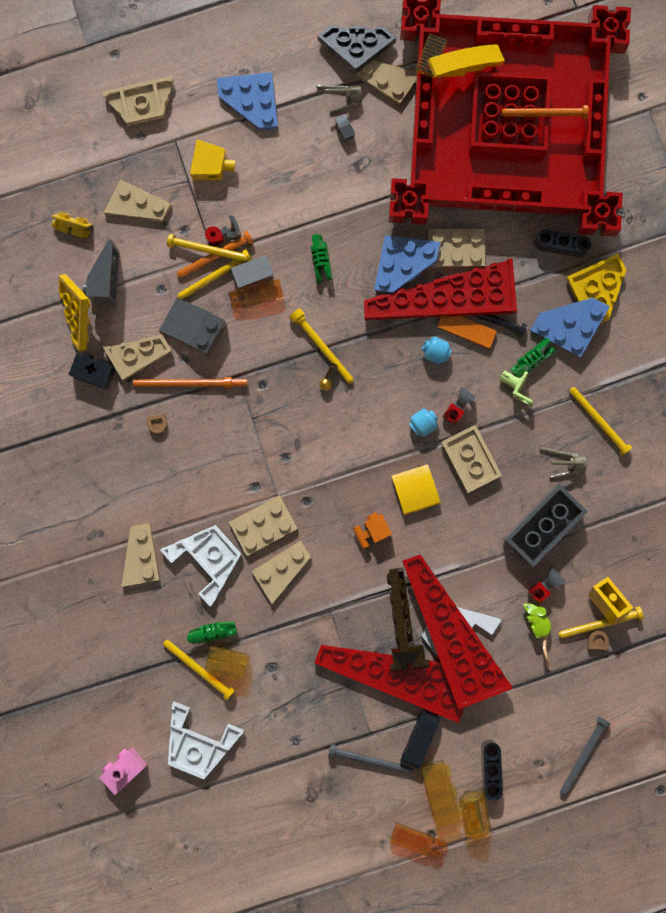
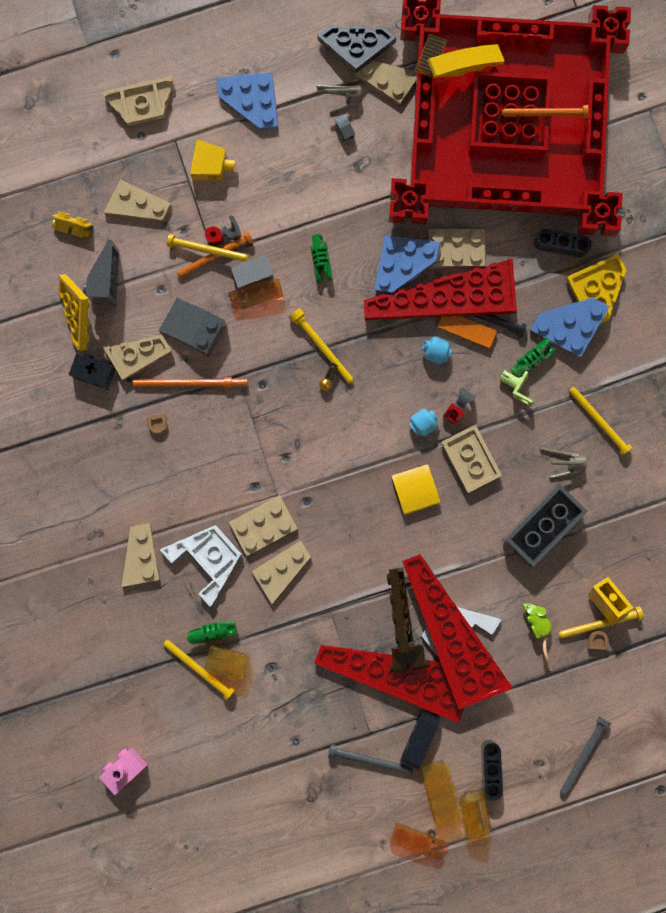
white wing [168,701,244,779] -> none
yellow bar [177,249,252,300] -> none
orange brick [352,512,392,549] -> none
leg [527,567,565,604] -> none

